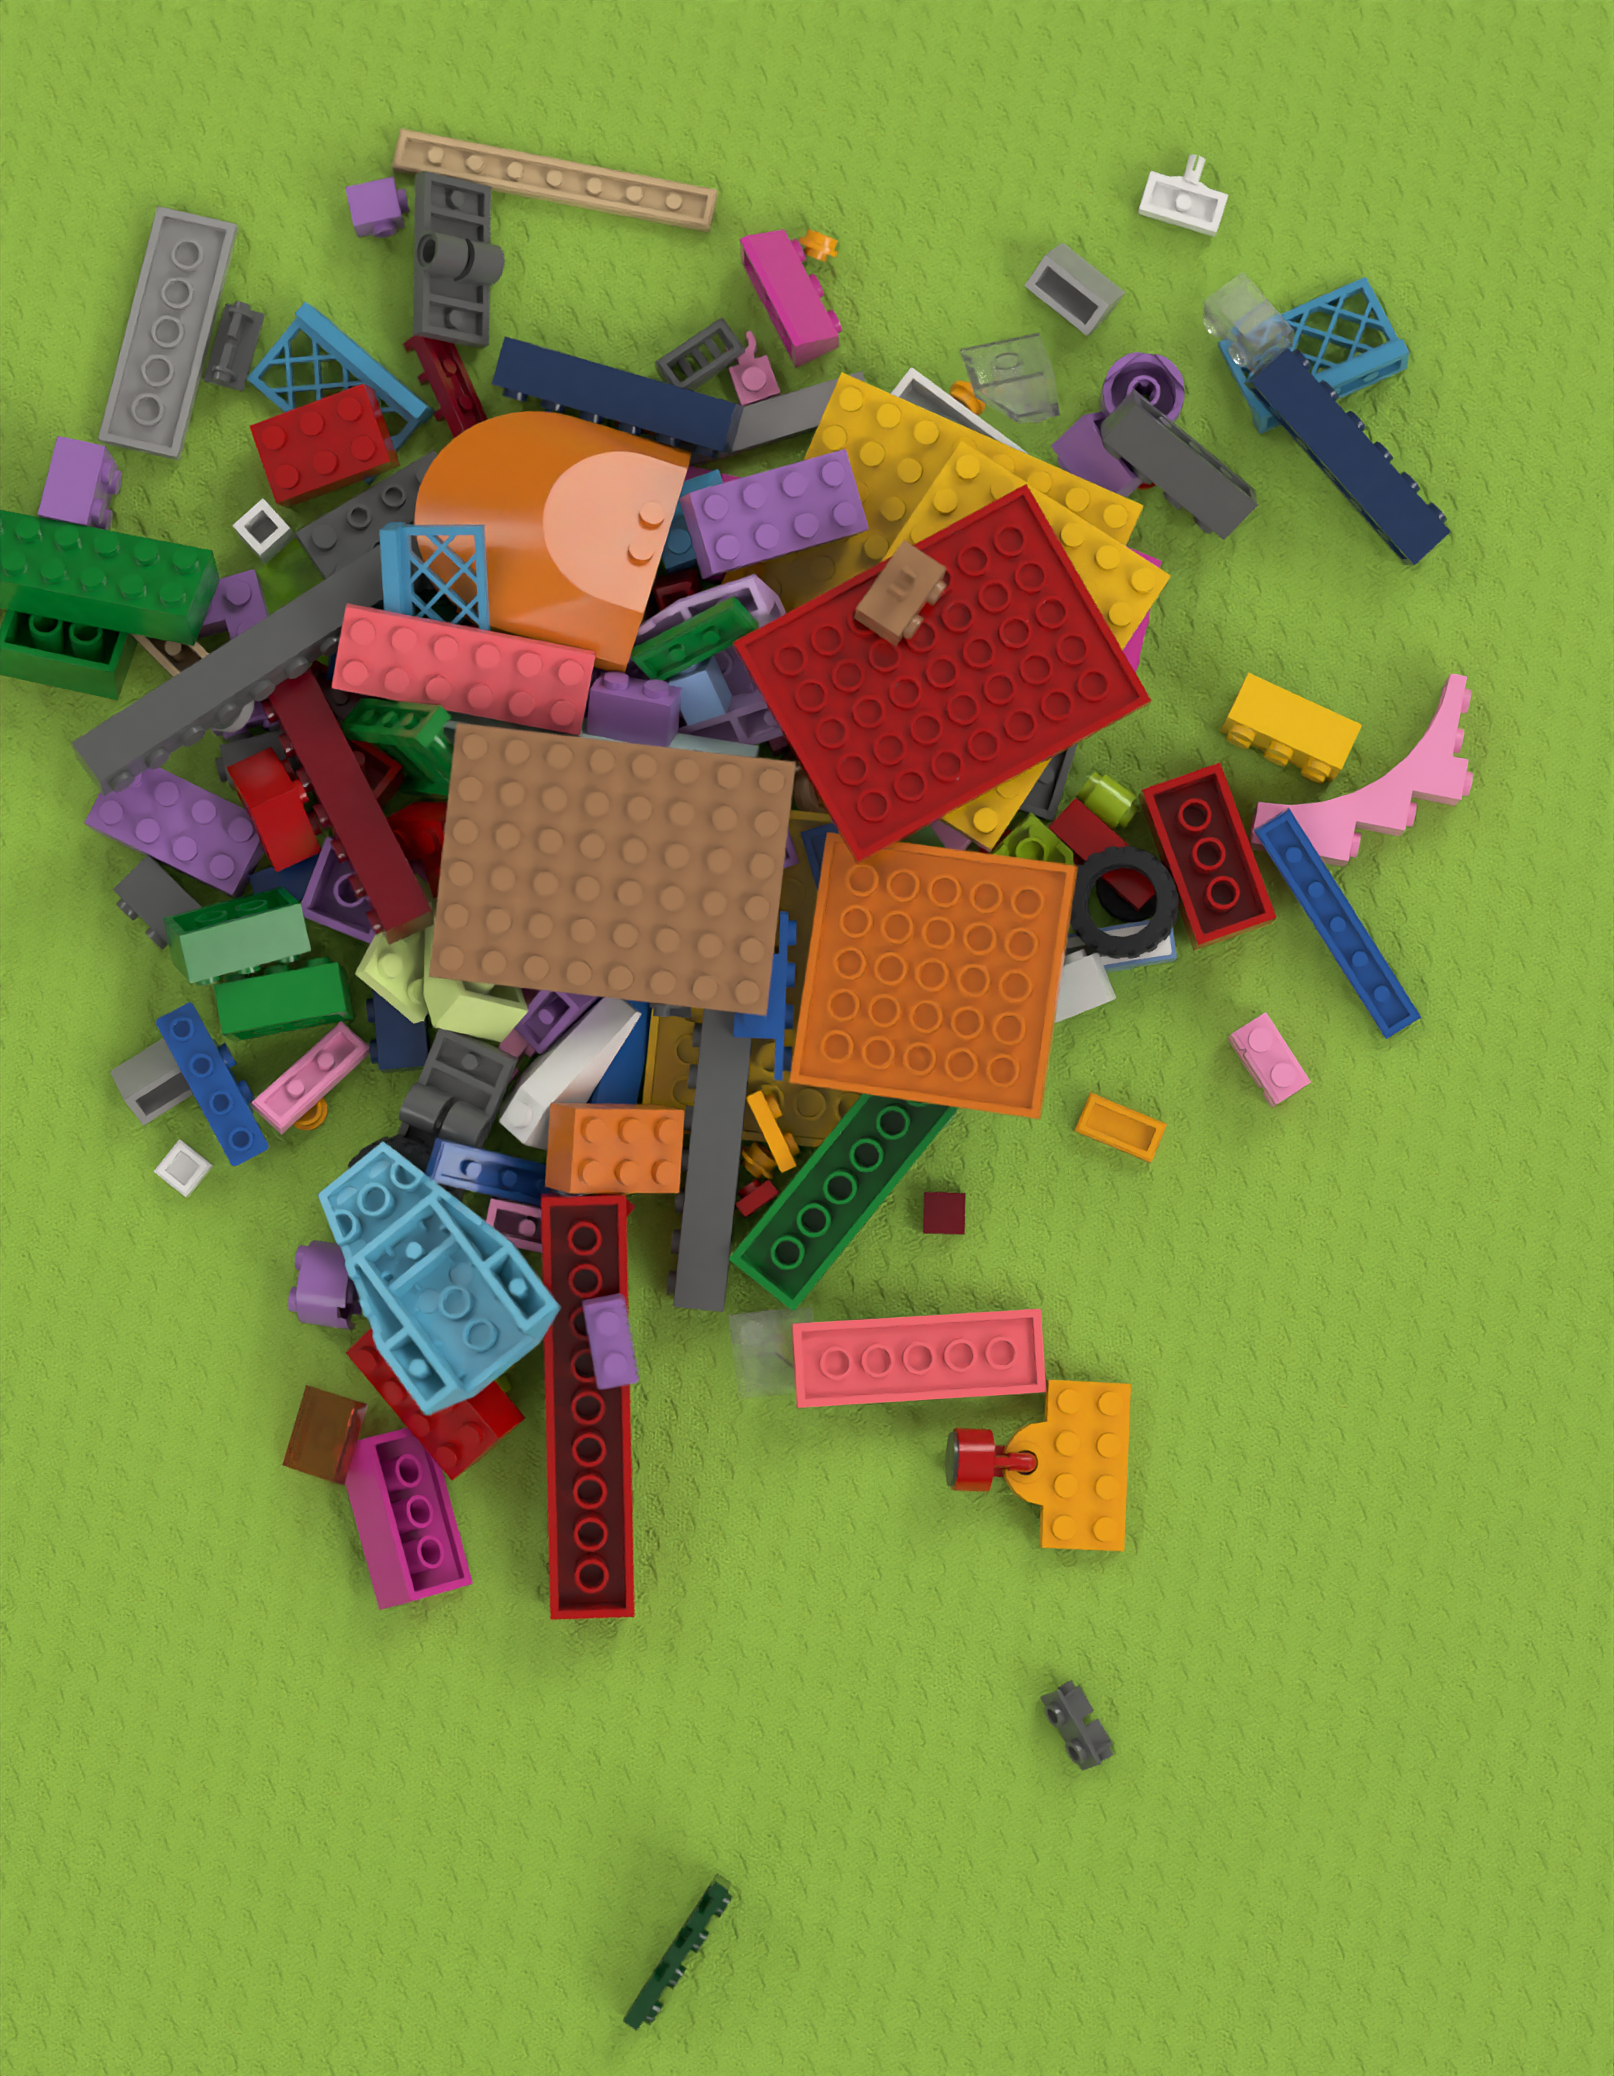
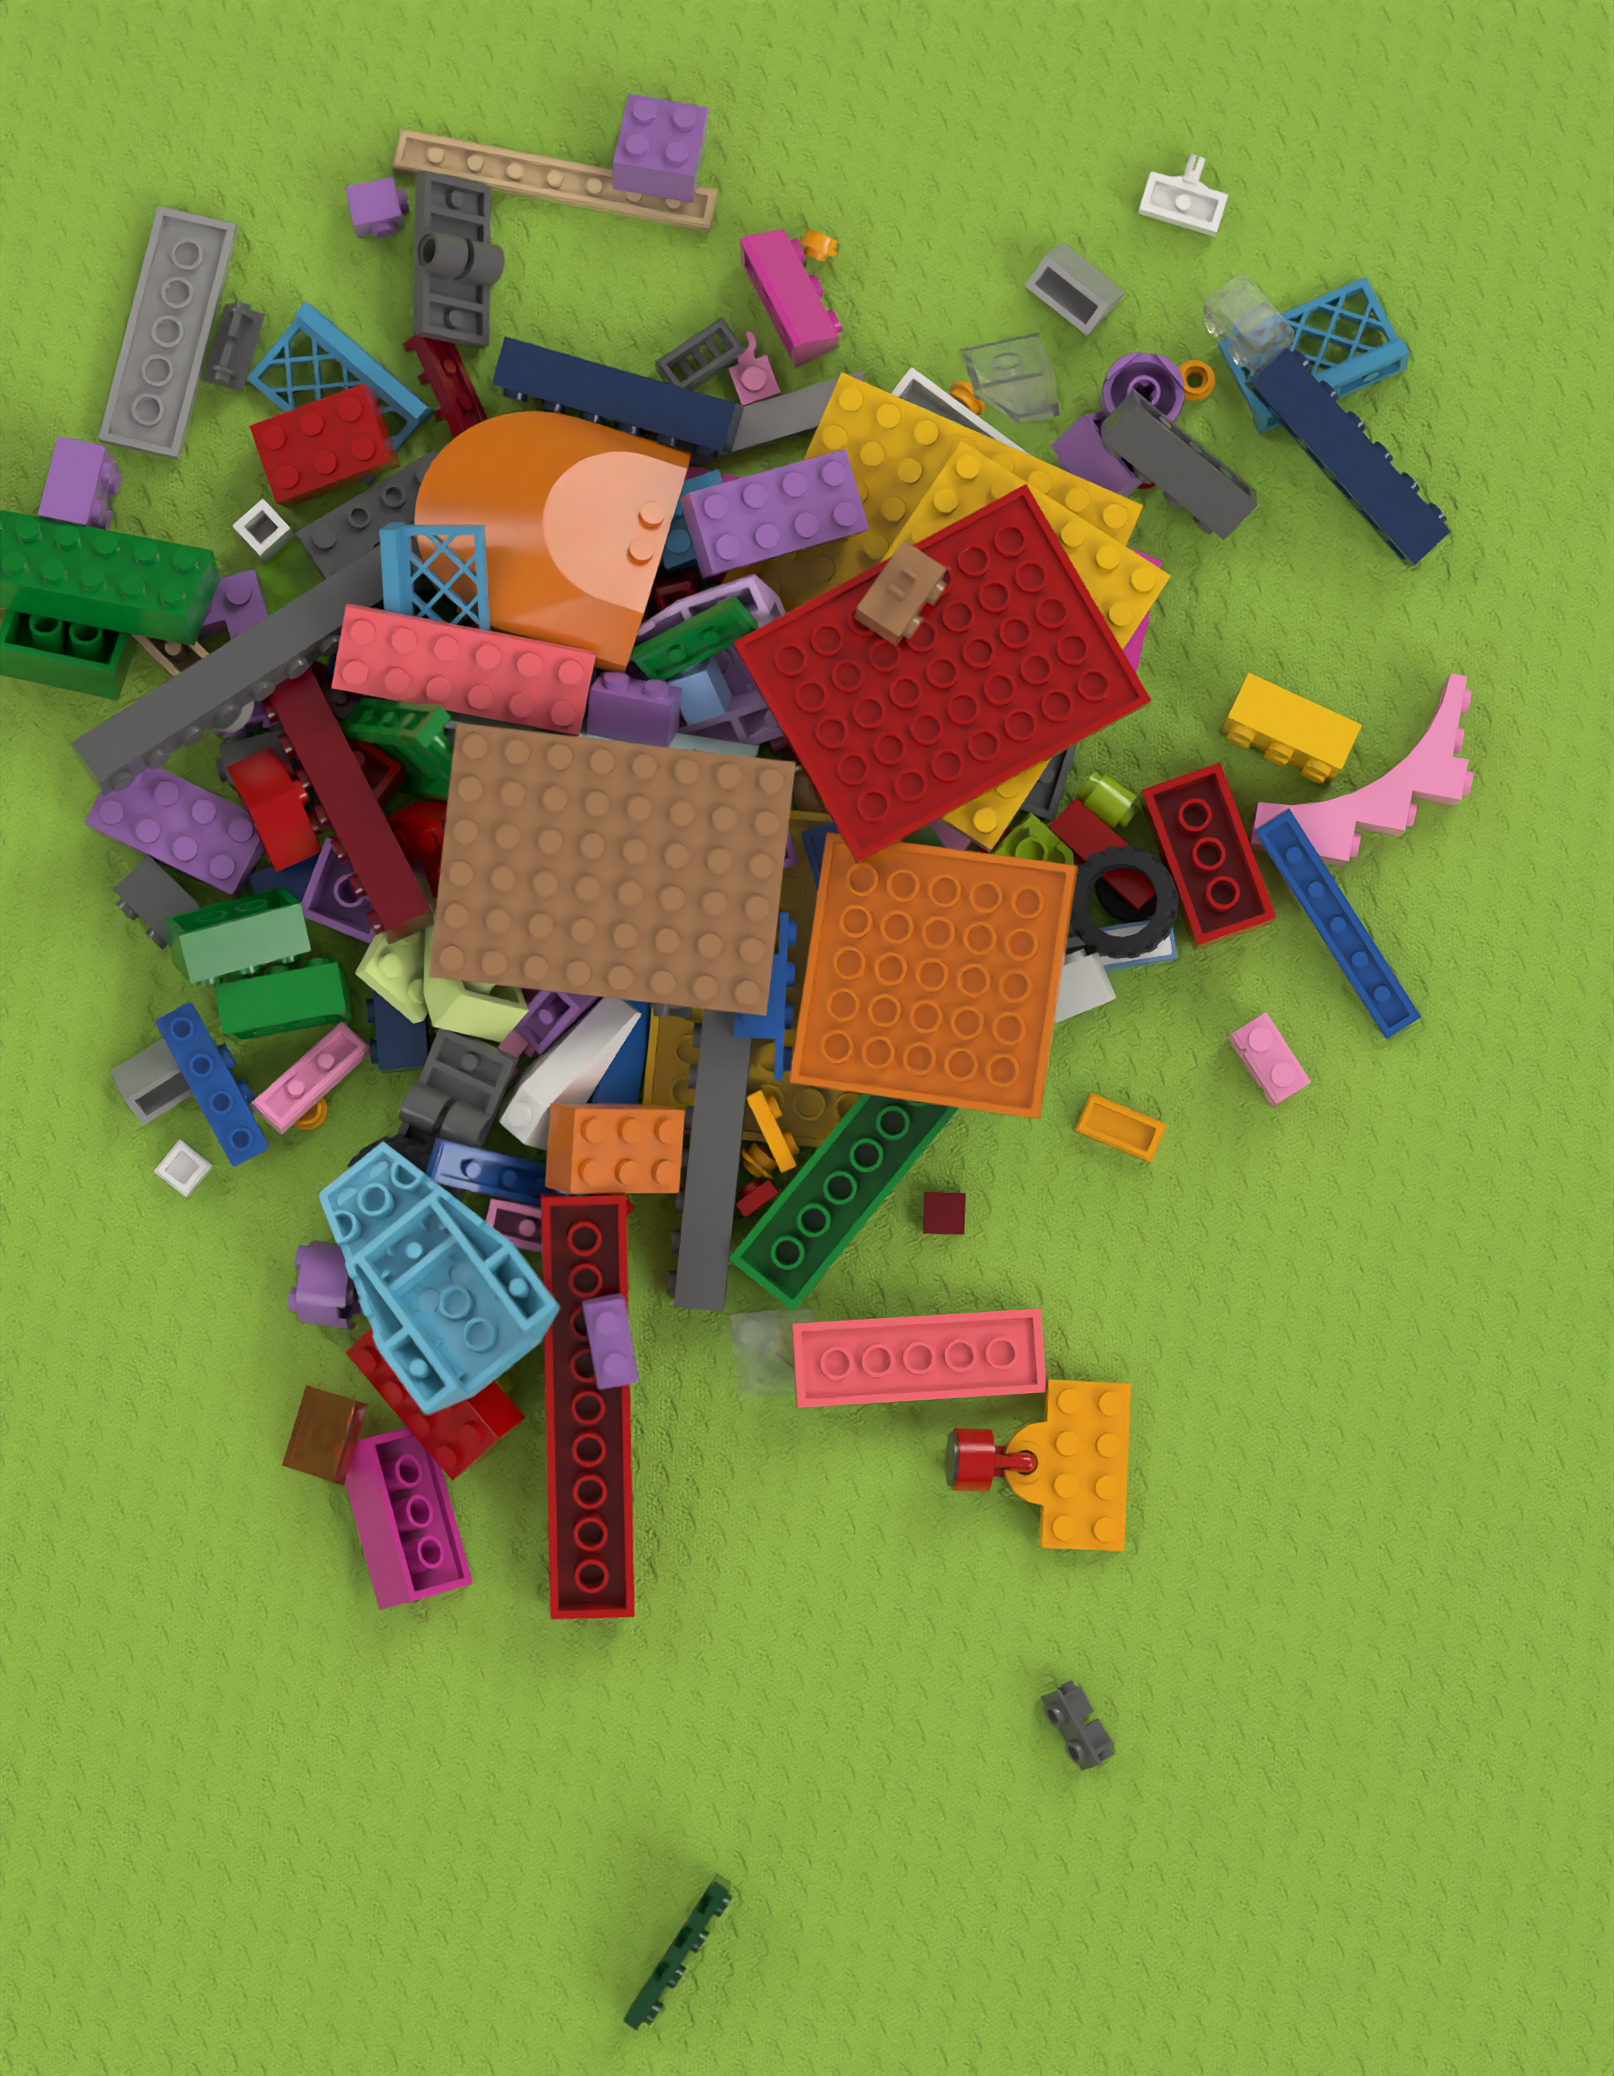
none -> medium lavender brick [613,94,709,203]
none -> light orange plate [1178,360,1215,402]

